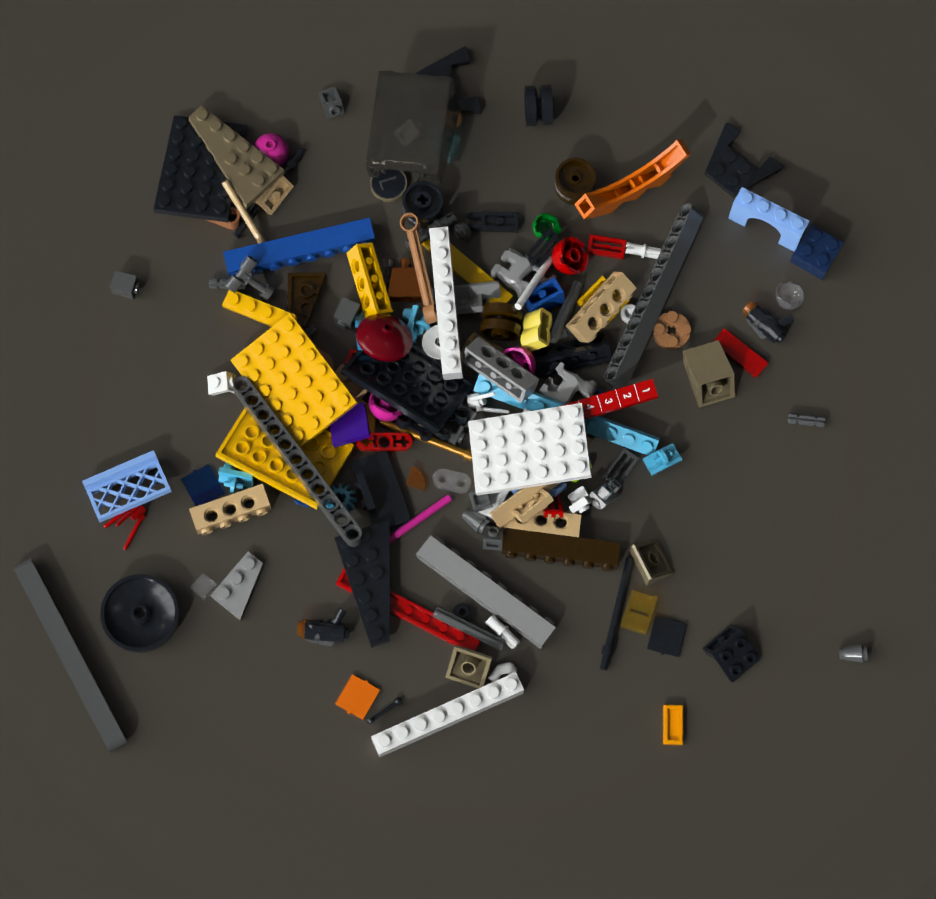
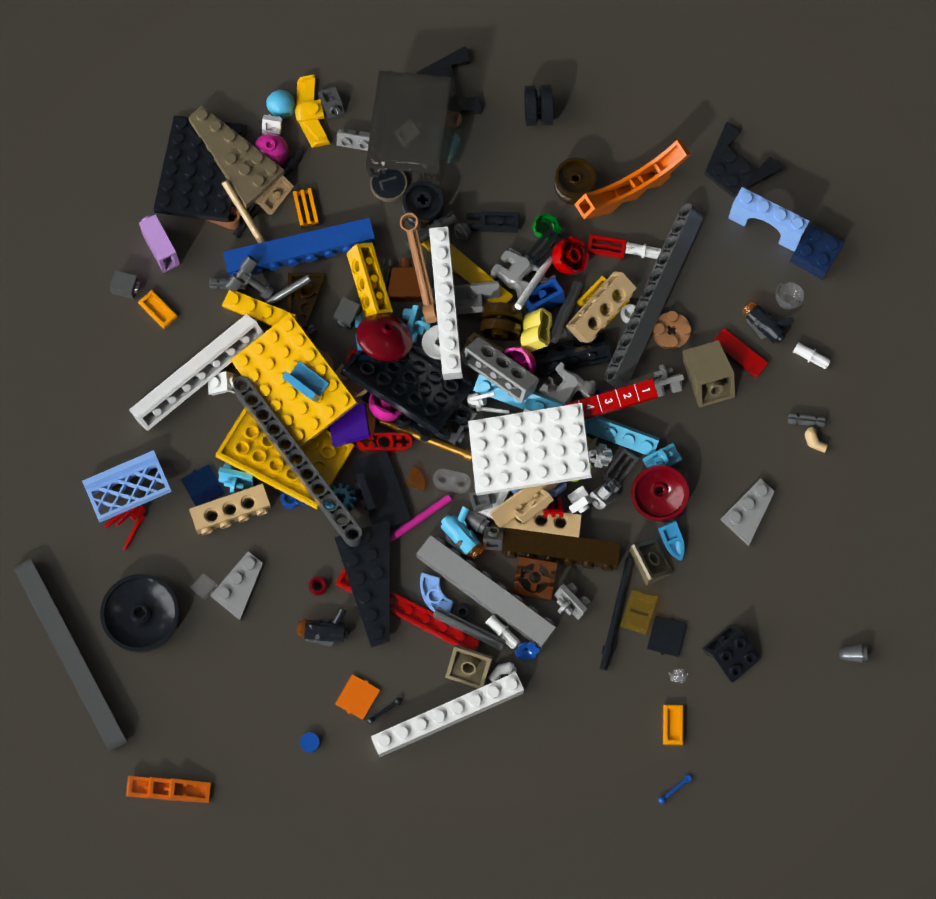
none -> orange slope [126,776,211,803]
none -> white brick [129,314,264,431]
none -> light orange tile [138,290,178,329]
none -> lavender brick [139,214,180,273]
none -> white tile [262,114,282,135]
none -> dark grey bar [263,274,312,305]
none -> medium azure hair [266,89,296,119]
none -> blue tile [280,492,298,509]
none -> dark azure panel [282,362,329,402]
none -> light orange tile [293,188,319,228]
none -> yellow plate [294,75,330,148]
none -> blue tile [300,732,320,753]
none -> dark red plate [308,576,328,596]
none -> light grey hinge [337,128,376,152]
none -> light blue tile [420,573,454,613]
none -> medium azure piece [441,506,485,560]
none -> reddish brown piece [513,555,558,600]
none -> blue plant [515,641,540,661]
none -> light grey hips [554,582,591,620]
none -> white gear [589,443,613,468]
none -> dark red dish [631,465,689,521]
none -> light grey hips [653,364,684,397]
none -> dark azure plate [657,520,685,561]
none -> blue hinge [658,775,692,804]
none -> clear plate [669,669,689,683]
none -> light grey wing [721,478,775,546]
none -> white axle [793,342,831,369]
none -> tan arm [805,427,828,453]

